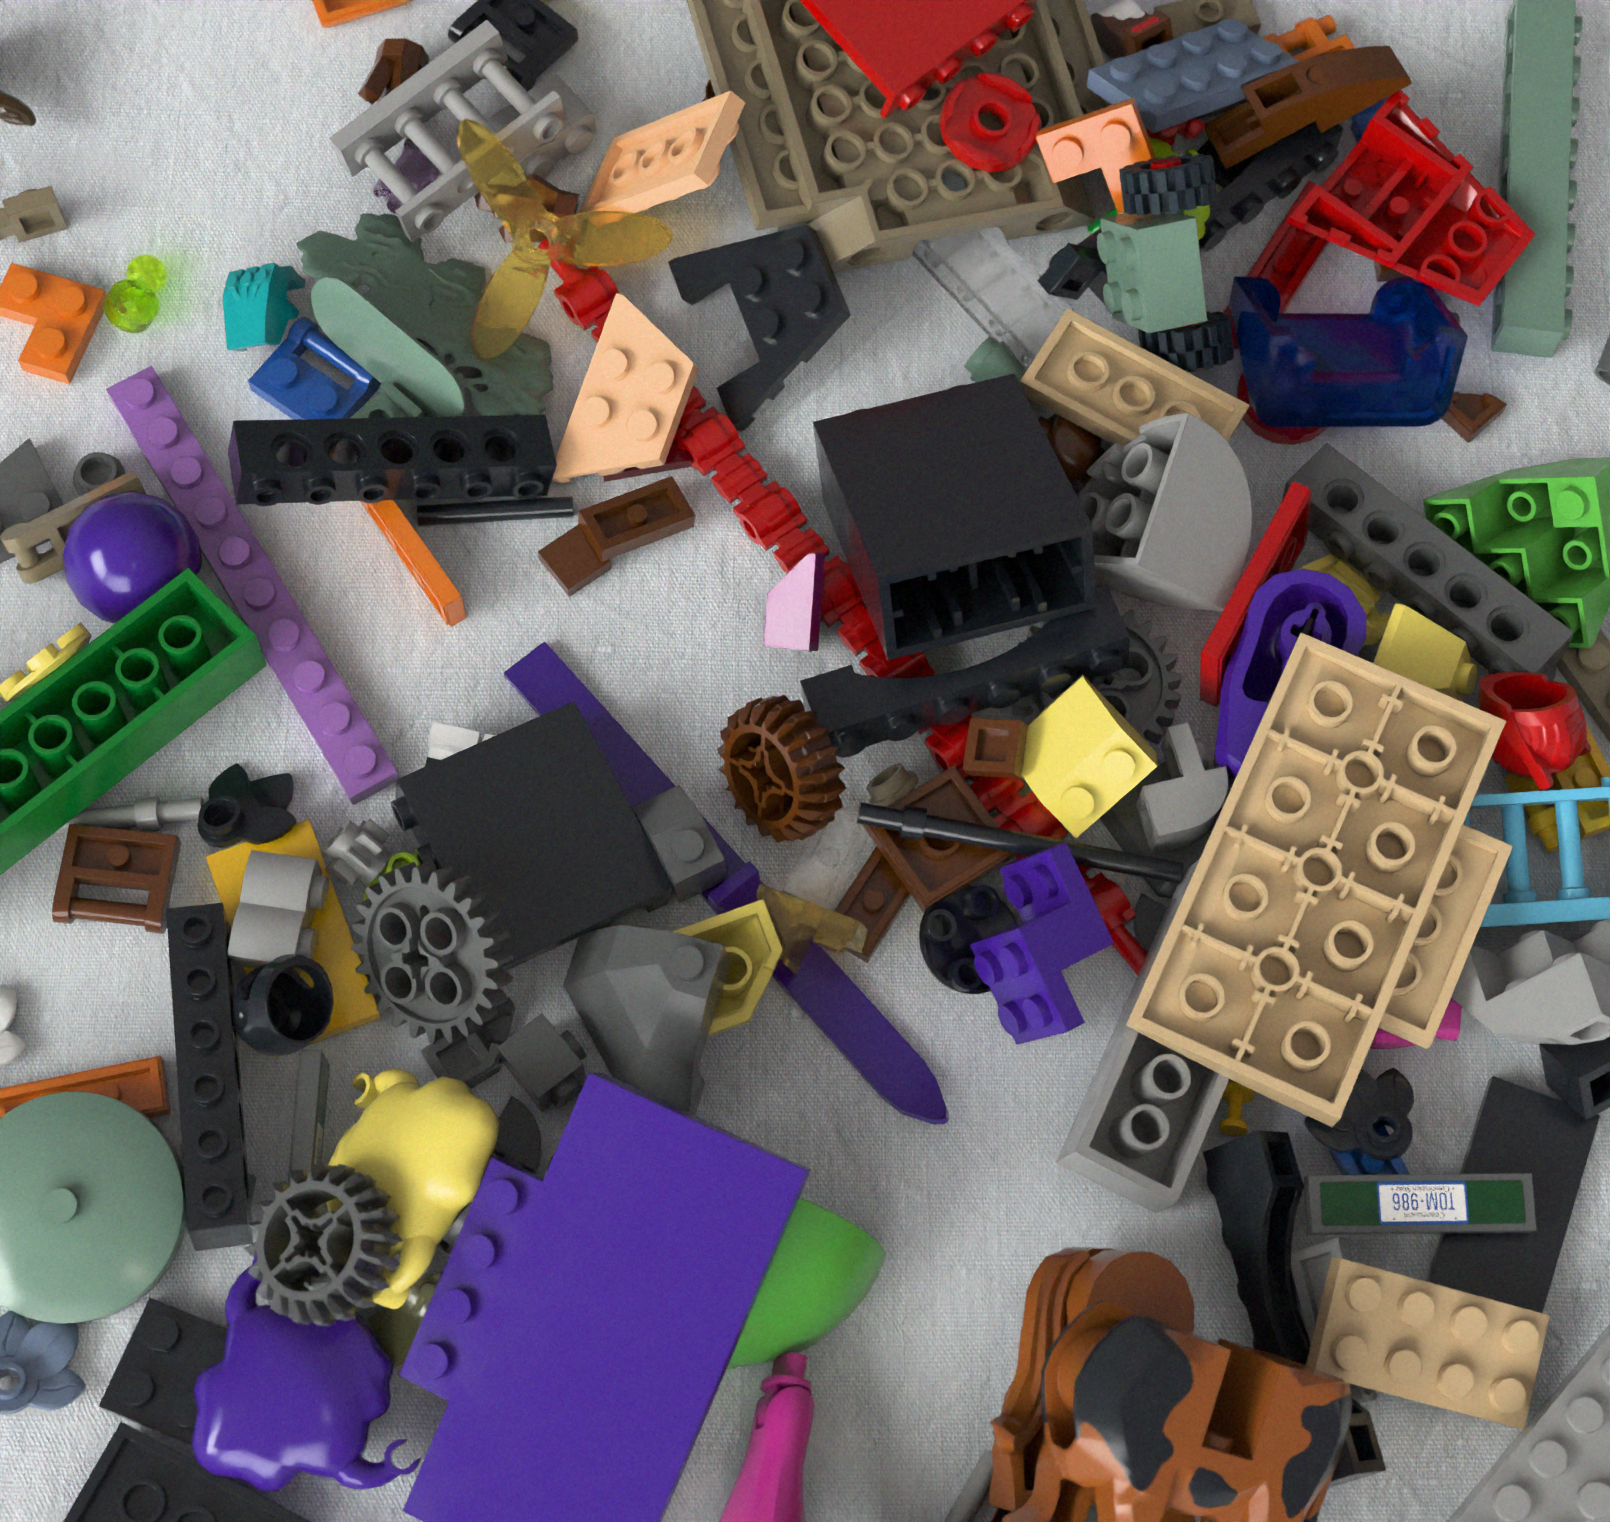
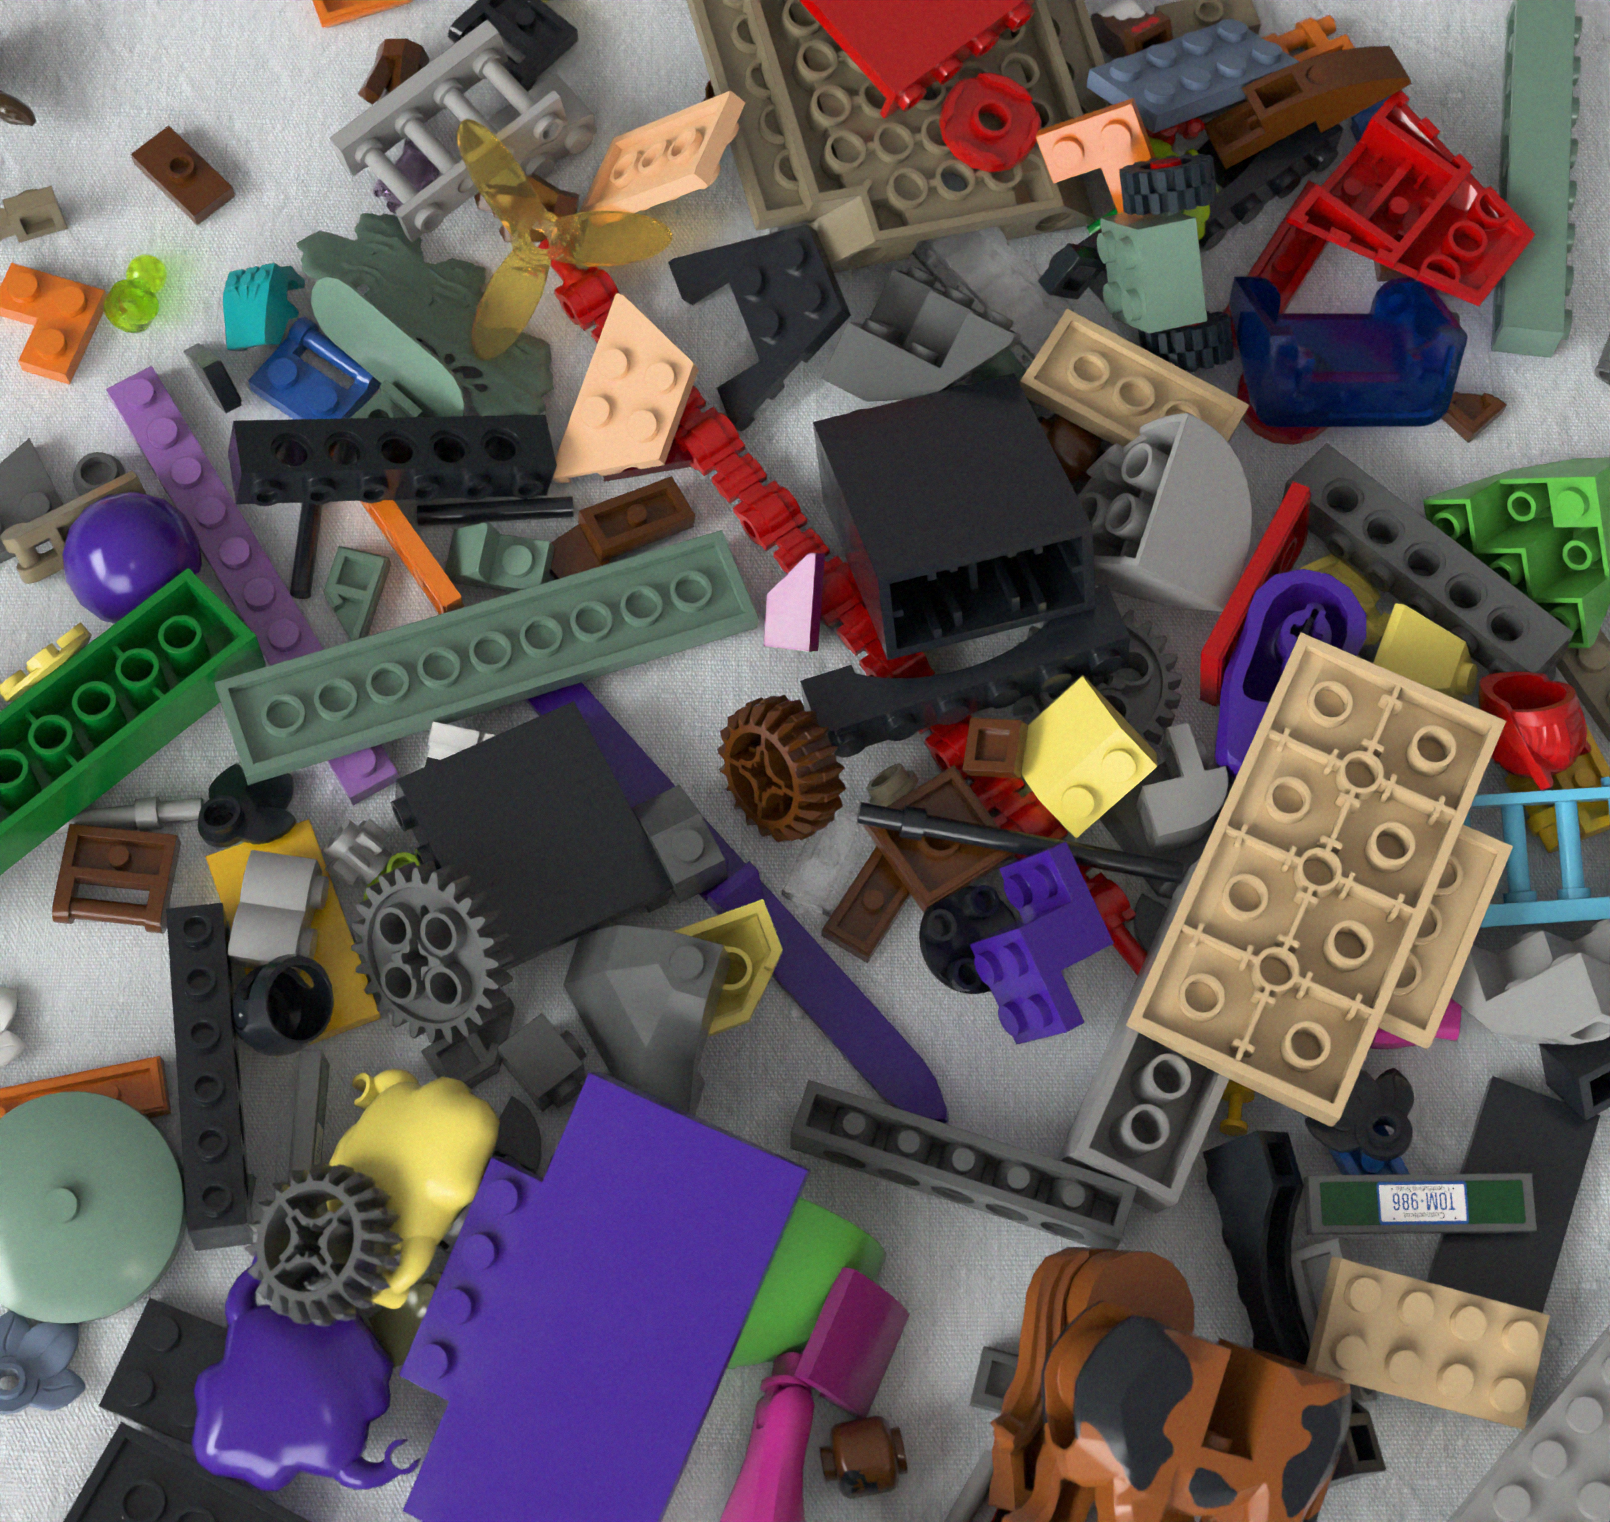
clear yellow slope [756,884,871,974] -> none
none -> reddish brown plate [130,125,235,225]
none -> black tile [183,343,242,413]
none -> sand green plate [214,530,759,785]
none -> black bar [290,502,323,599]
none -> sand green tile [323,546,391,641]
none -> sand green slope [444,522,555,592]
none -> dark grey brick [790,1080,1137,1250]
none -> magenta slope [794,1267,910,1419]
none -> reddish brown head [819,1416,908,1499]
none -> dark grey brick [821,265,1022,402]
none -> dark grey tile [969,1346,1018,1414]

